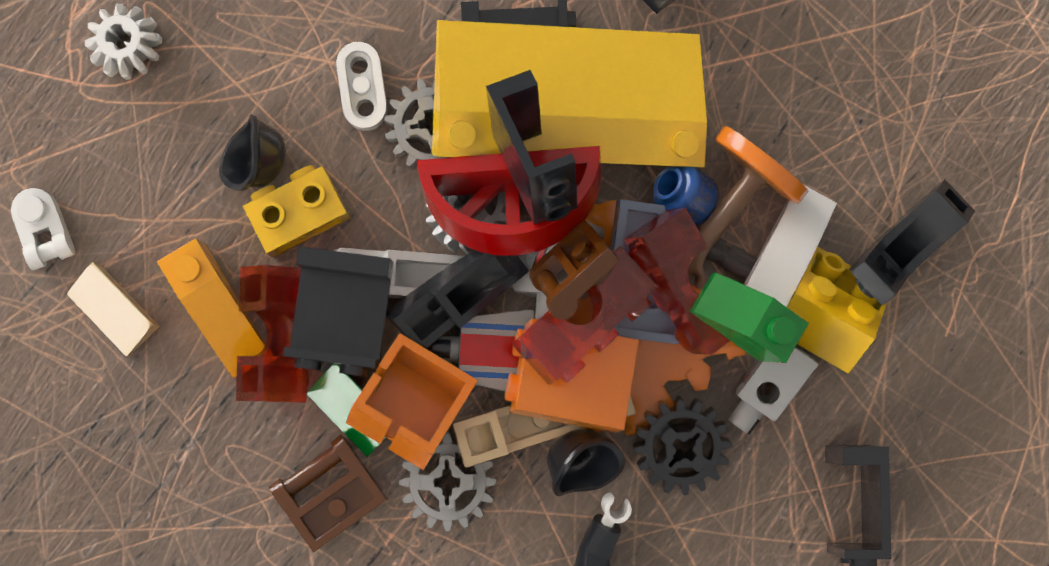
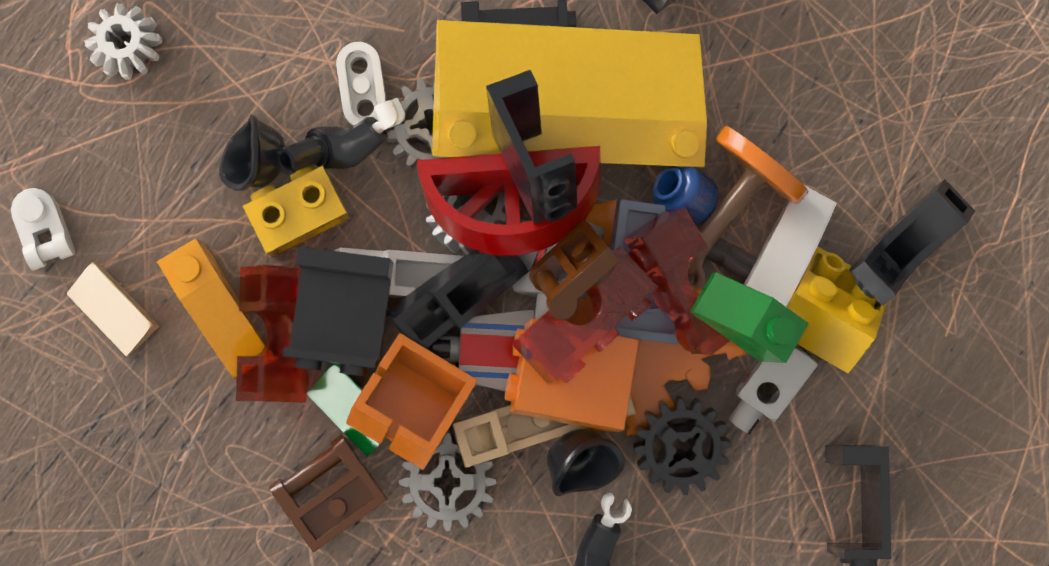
none -> black arm [276,98,405,175]

